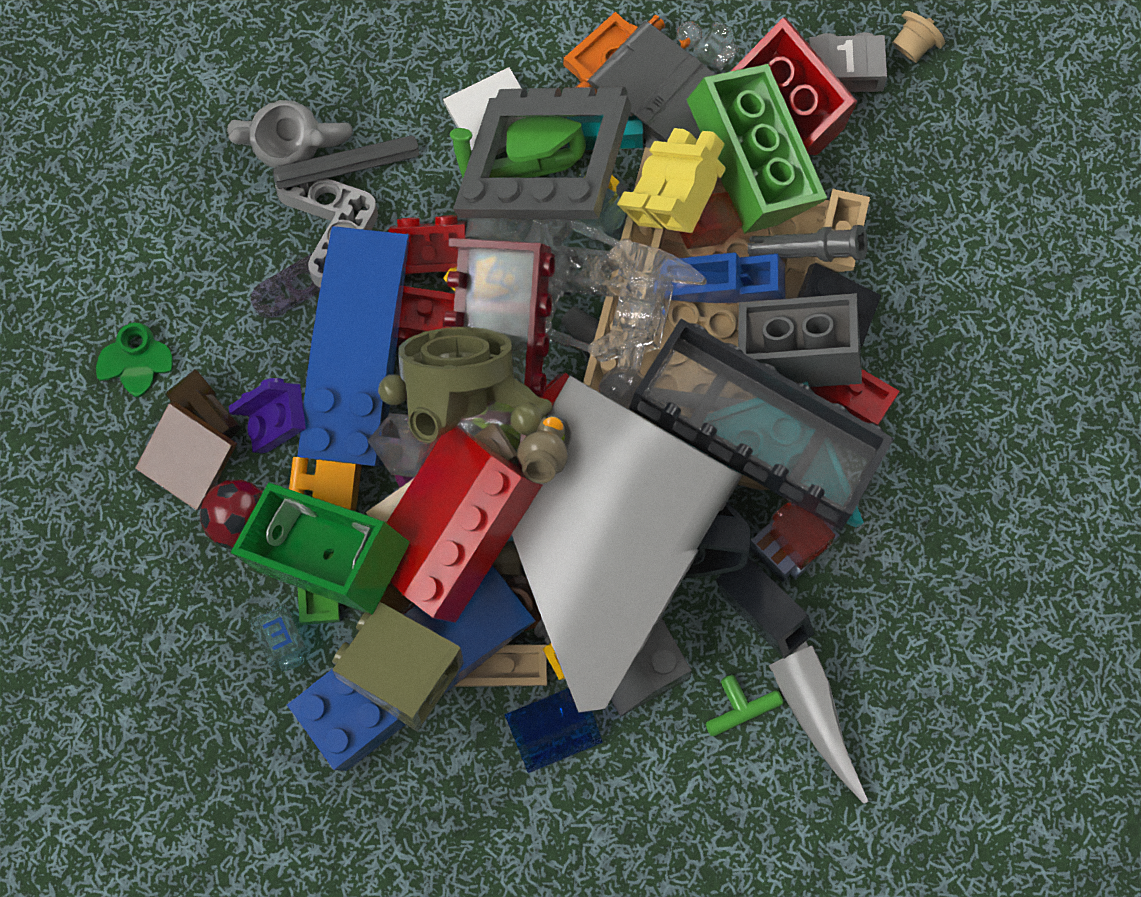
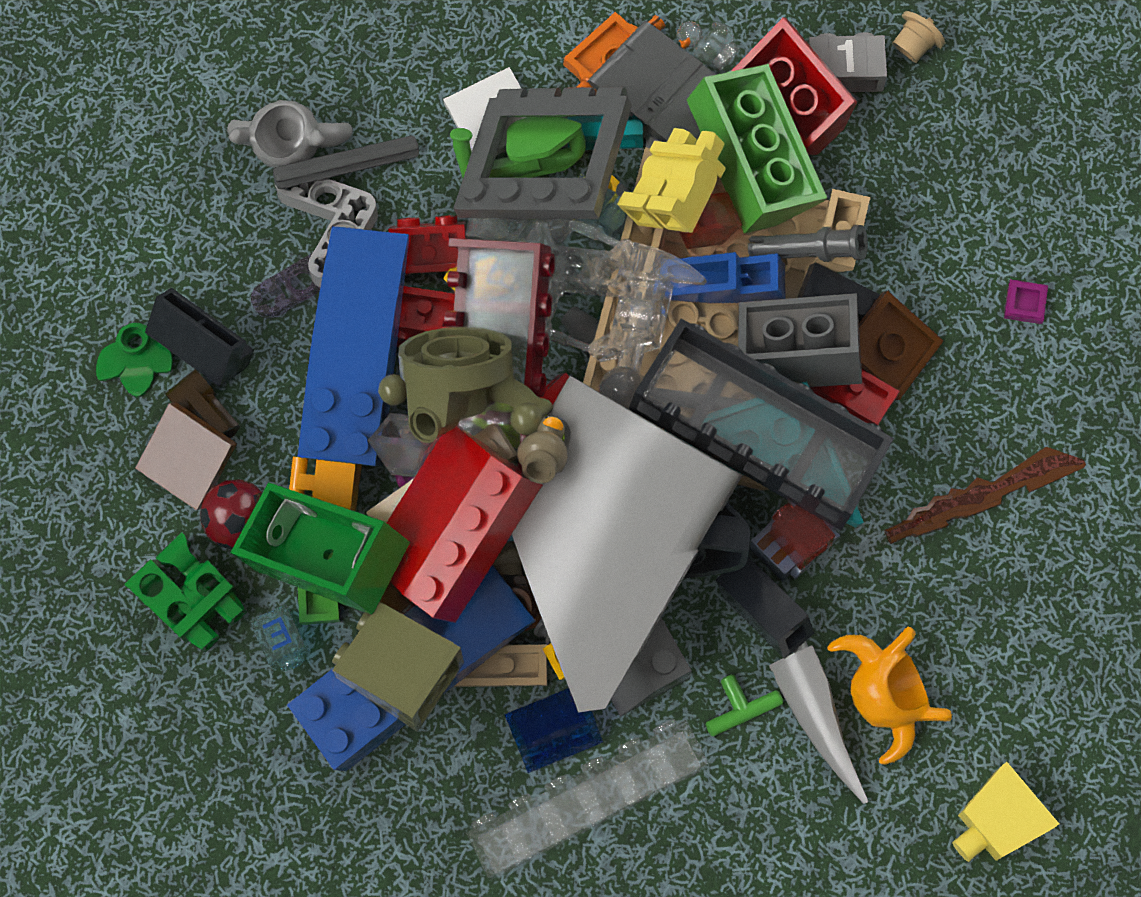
dark purple bracket [229,378,306,453] -> none
none -> green hips [124,532,247,652]
none -> black piece [145,288,254,386]
none -> clear brick [466,719,709,881]
none -> light orange piece [827,627,952,765]
none -> reddish brown tile [859,291,944,401]
none -> reddish brown sword [884,447,1086,544]
none -> light yellow torso [952,762,1059,862]
none -> magenta tile [1004,279,1048,324]

